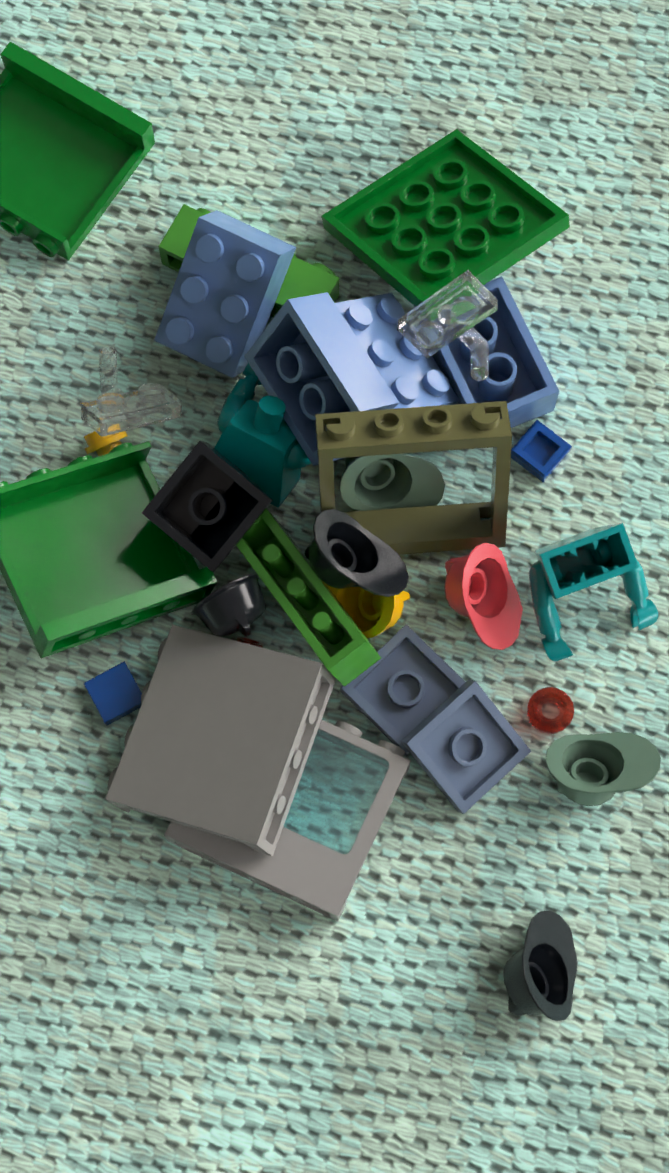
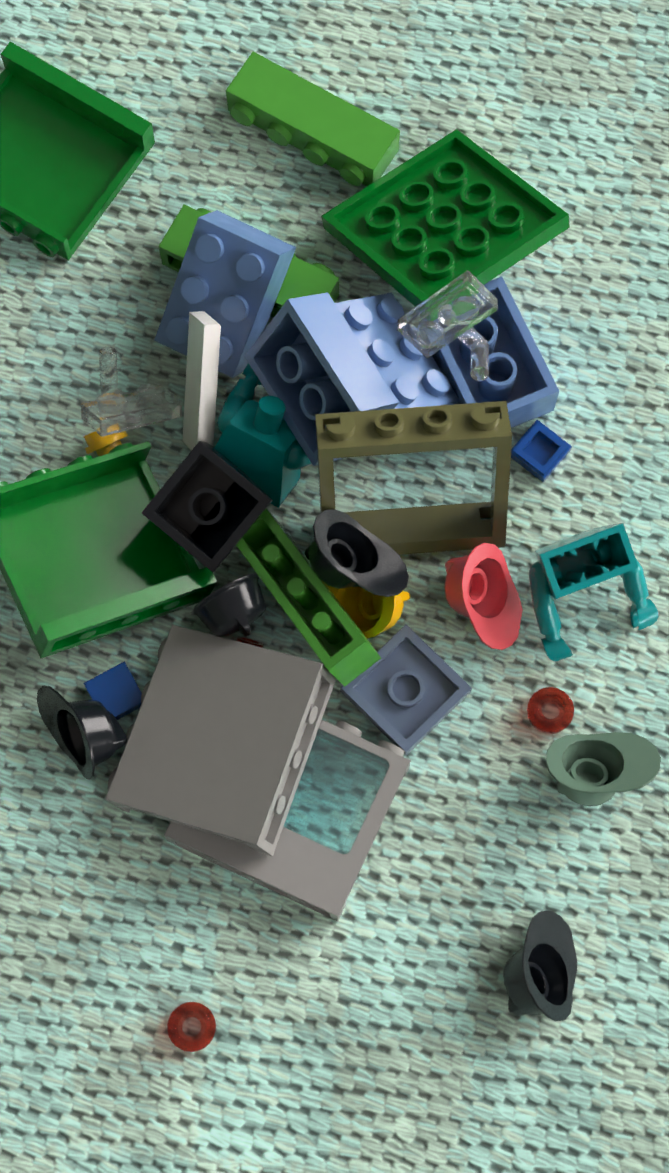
sand green piece [339,454,445,511] -> none
sand blue plate [400,679,531,814] -> none
none -> black piece [37,686,127,780]
none -> clear red plate [167,1002,216,1052]
none -> white tile [182,311,221,451]
none -> bright green brick [226,51,400,186]

